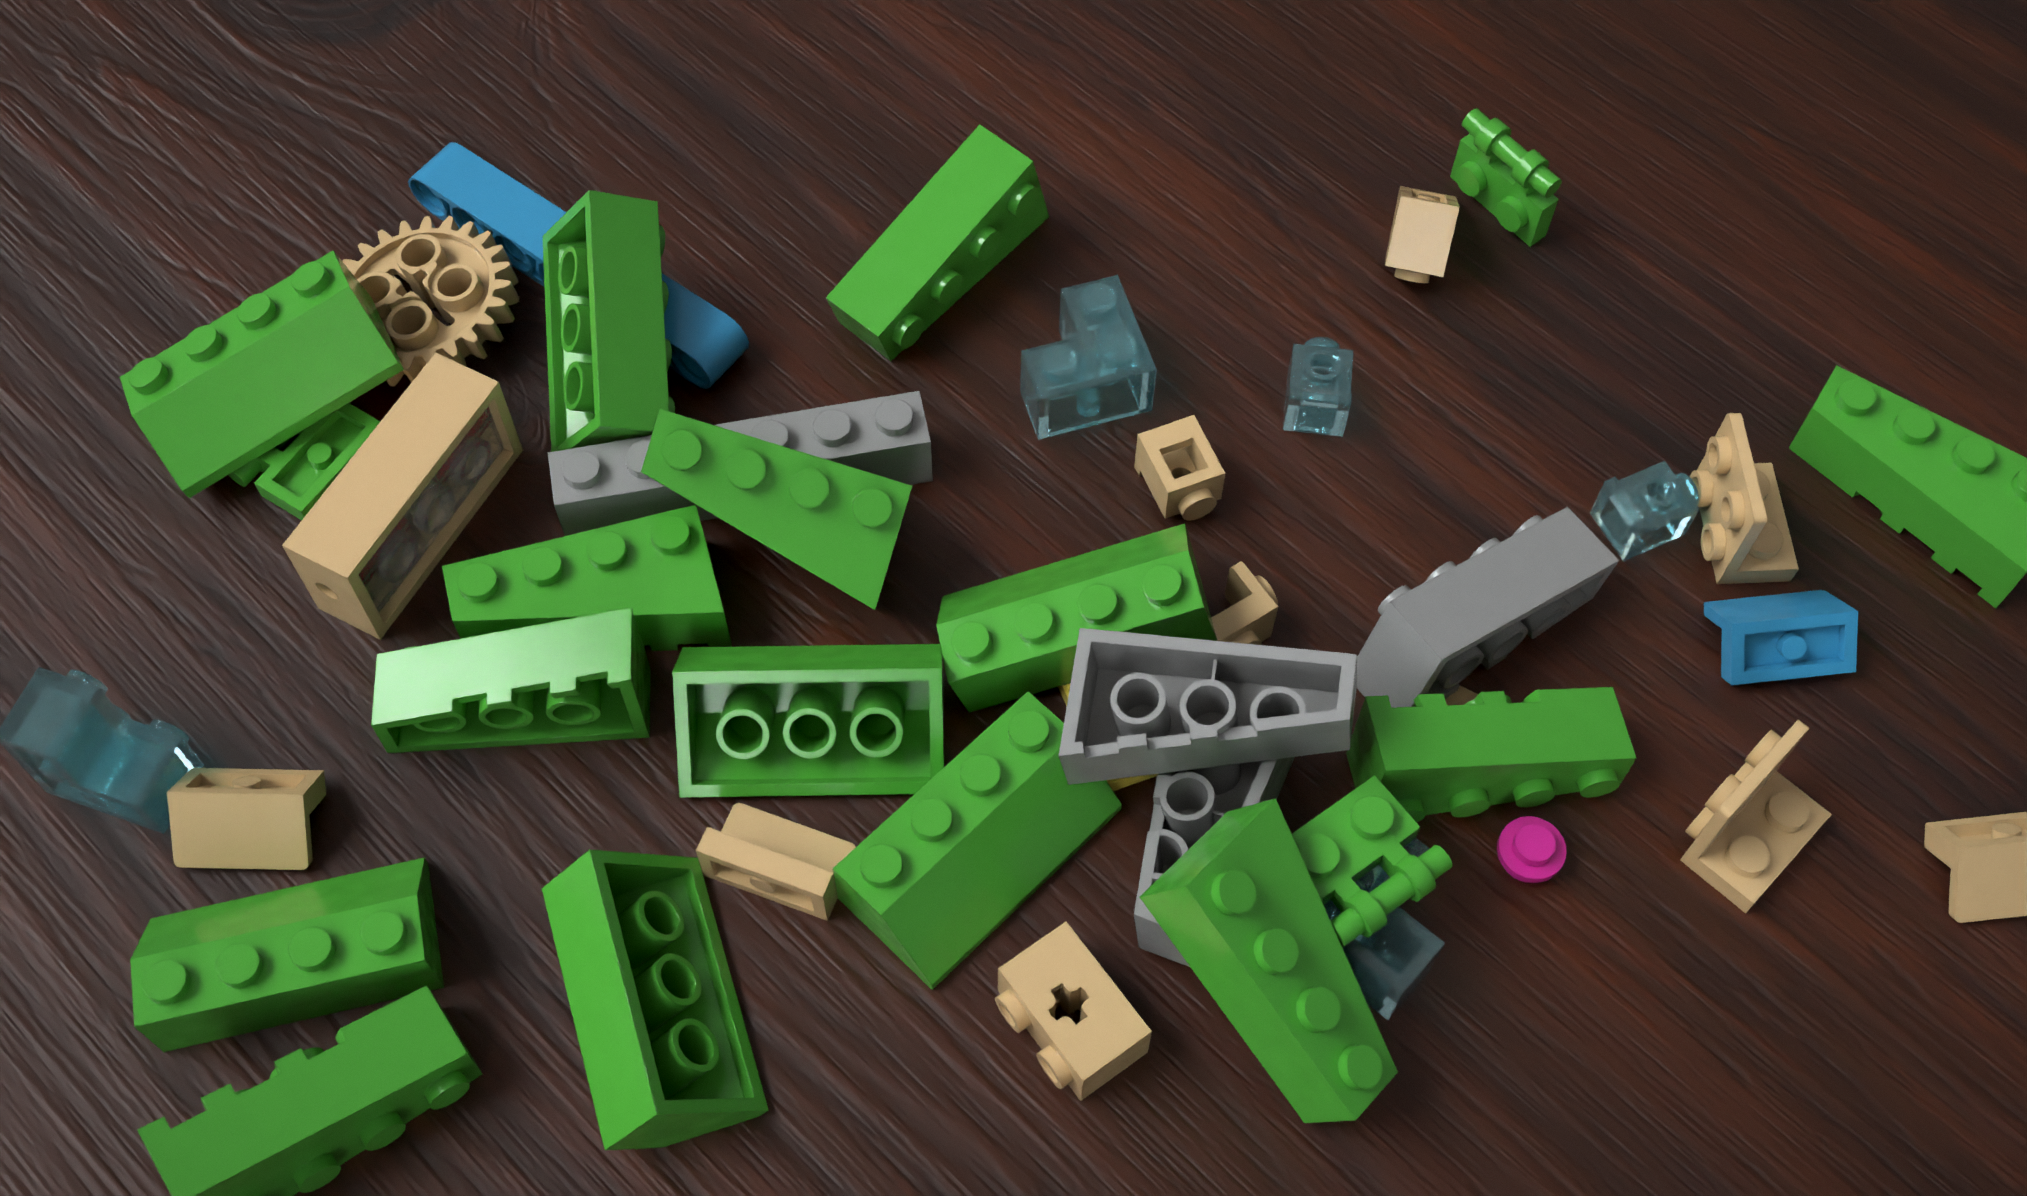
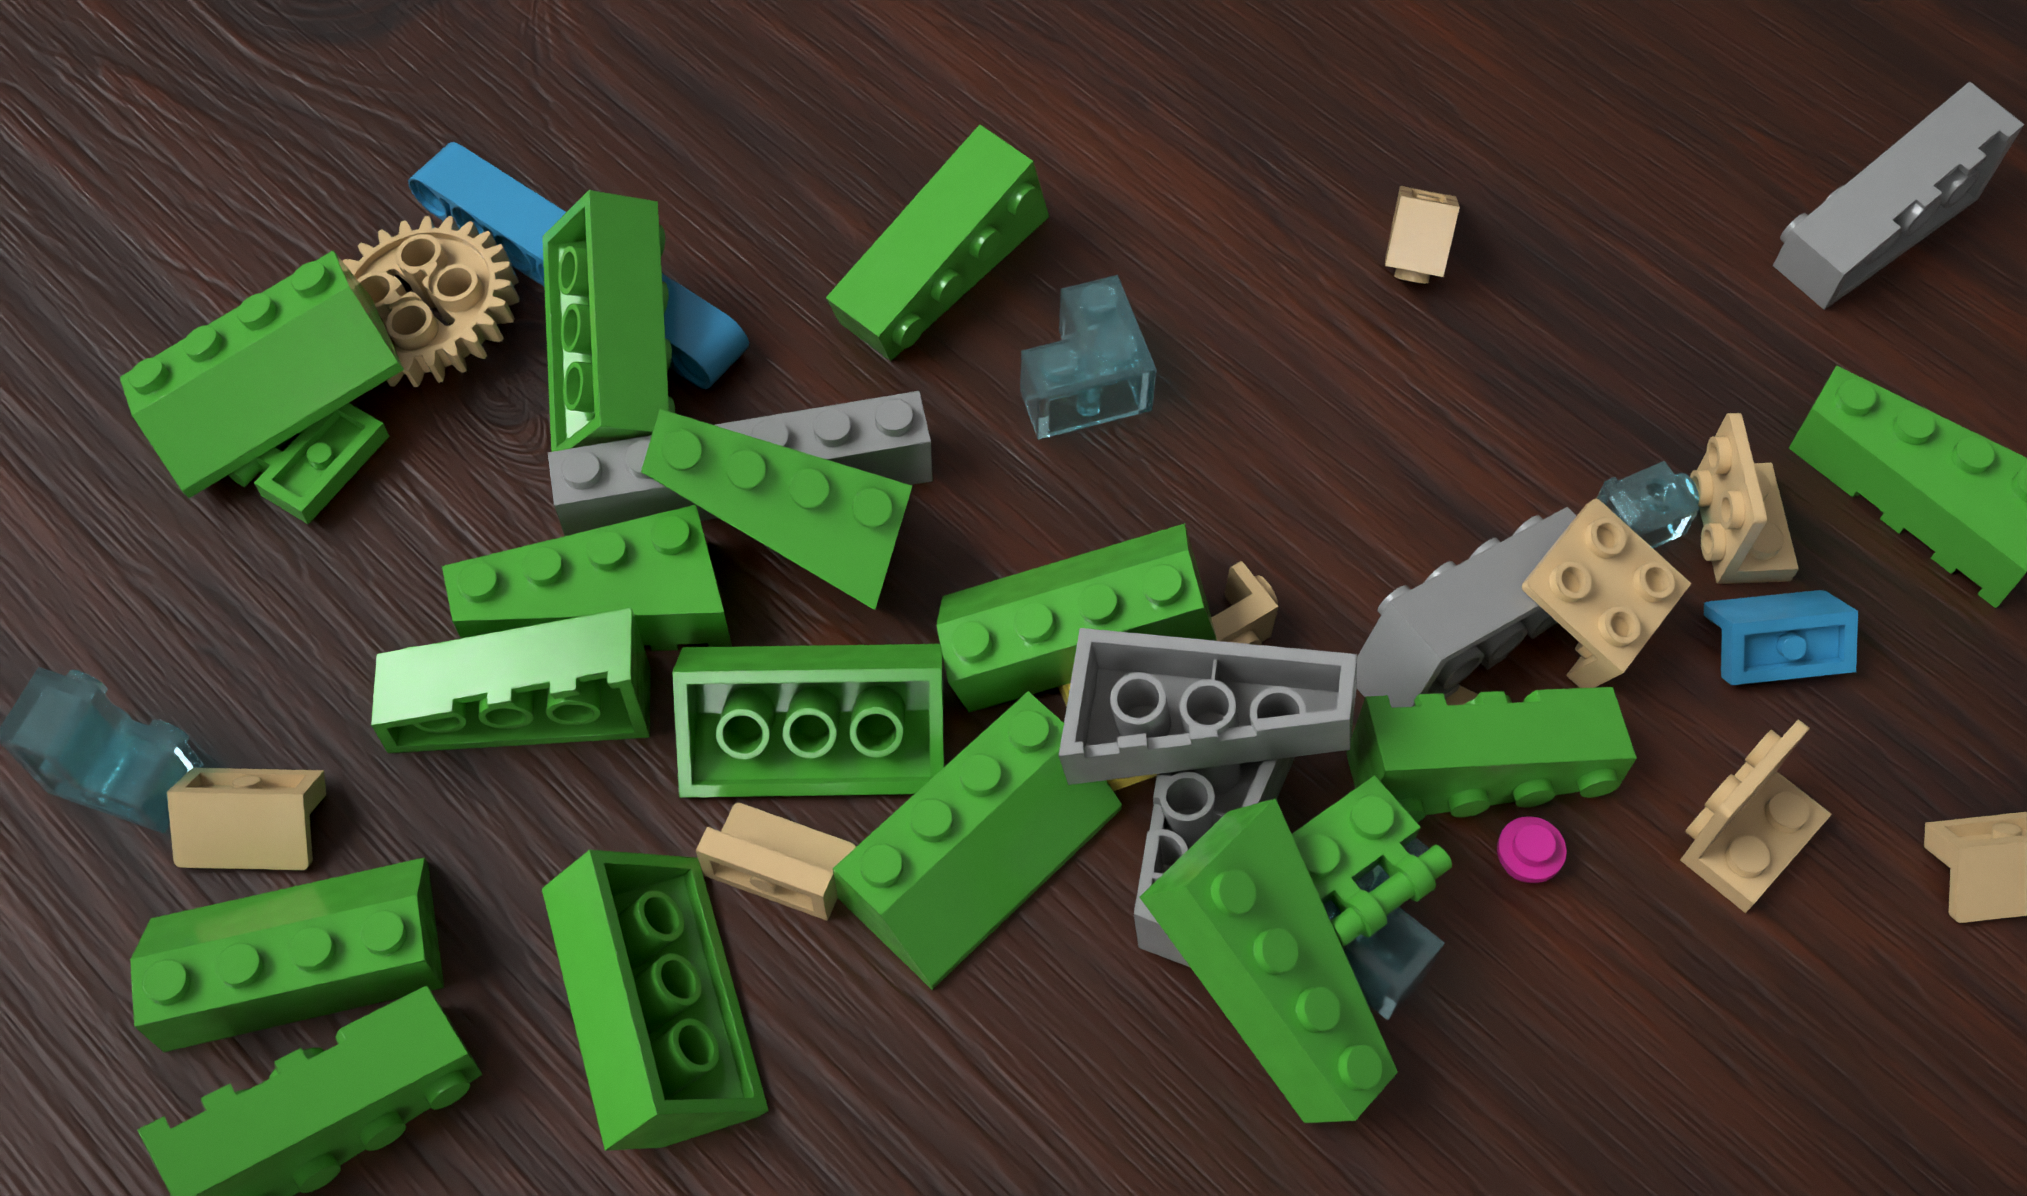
tan brick [282,352,523,640] -> none
tan brick [995,921,1152,1101] -> none
tan brick [1134,415,1225,521] -> none
clear light blue brick [1283,337,1353,437] -> none
bright green plate [1450,108,1562,247] -> none
none -> tan bracket [1522,499,1691,688]
none -> light grey wedge [1773,81,2024,310]

